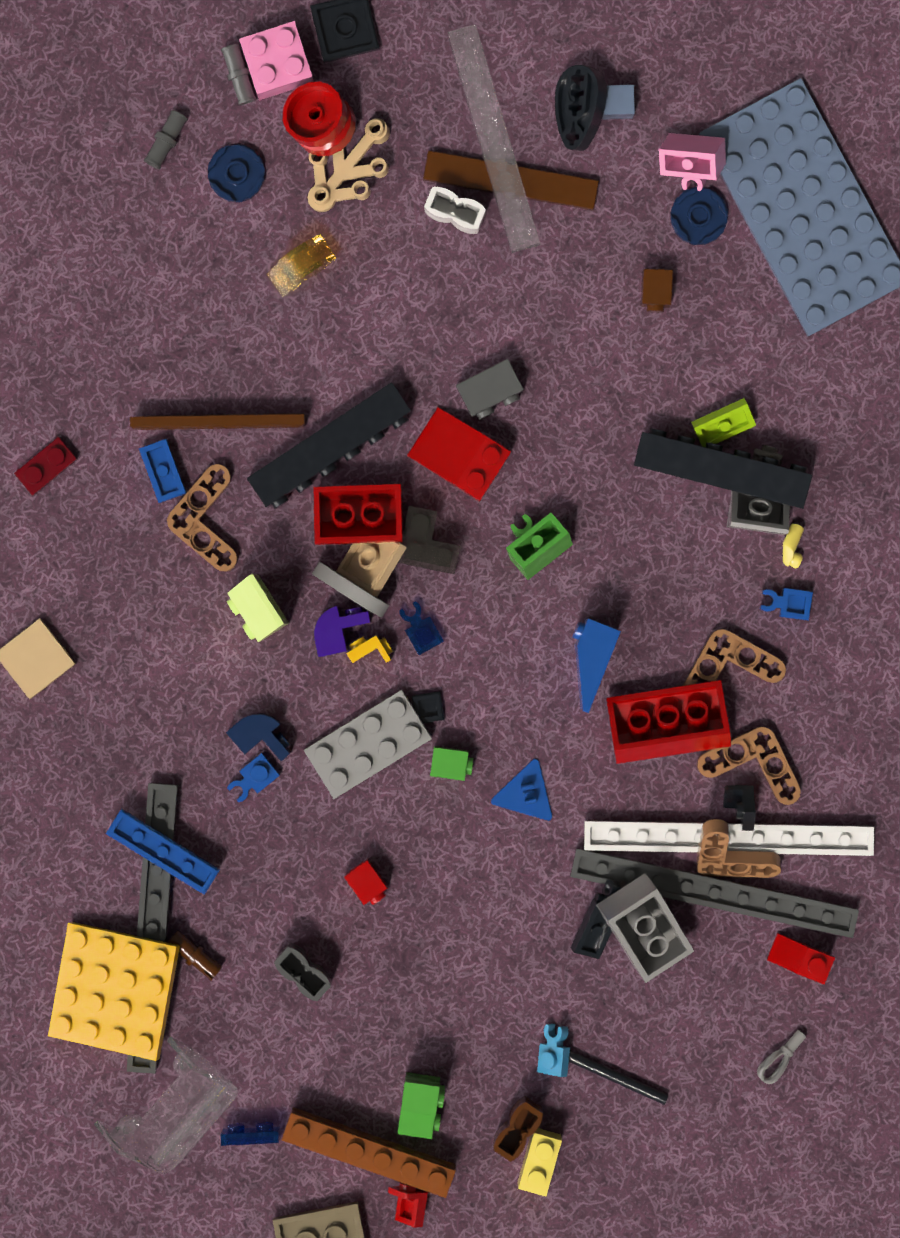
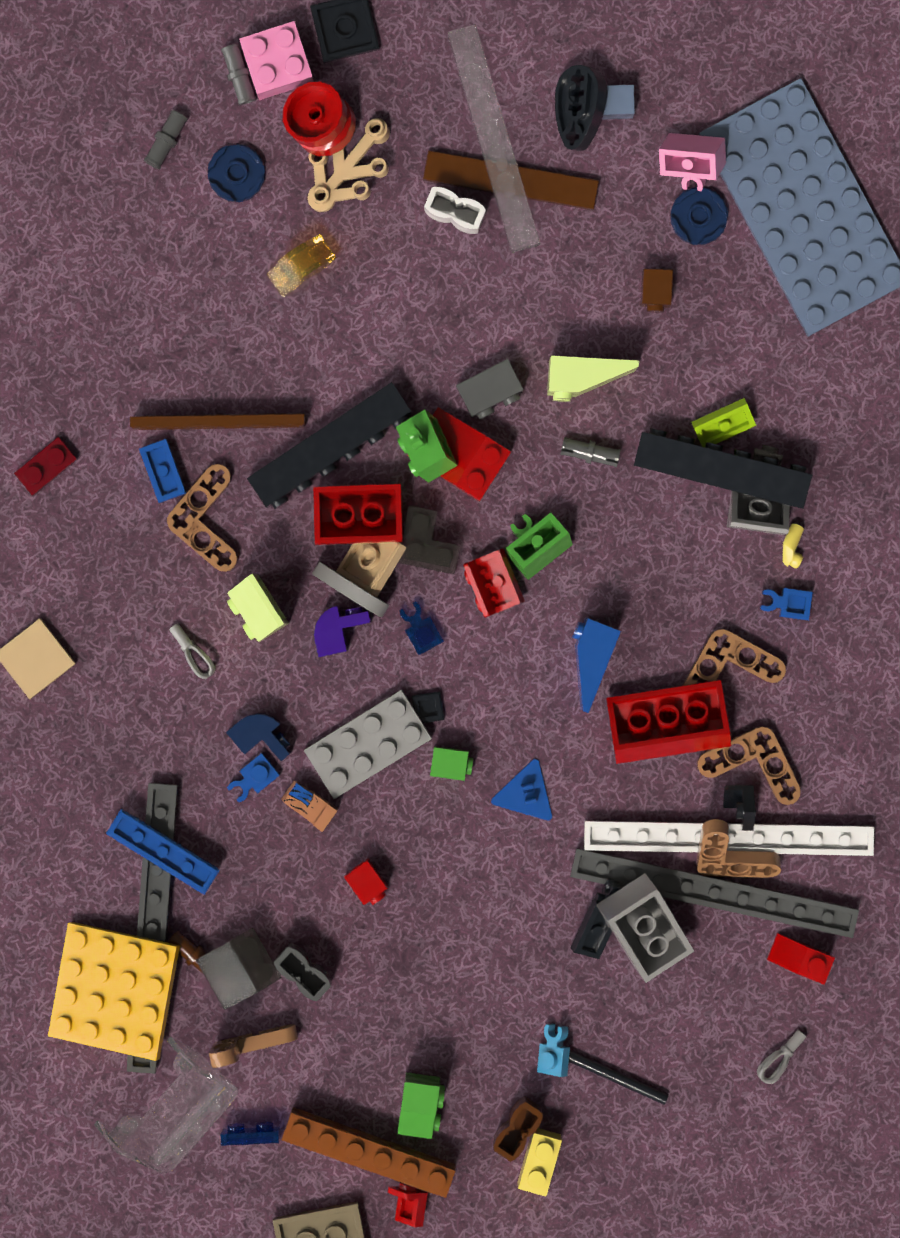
yellow bracket [346,635,393,663] -> none
none -> light grey piece [169,623,215,679]
none -> clear smoke slope [196,928,282,1010]
none -> medium nougat beam [209,1024,298,1068]
none -> nougat leg [281,780,338,832]
none -> bright green brick [396,409,458,483]
none -> red bracket [463,548,525,618]
none -> yellowish green slope [547,356,639,402]
none -> dark grey pin [560,437,621,468]

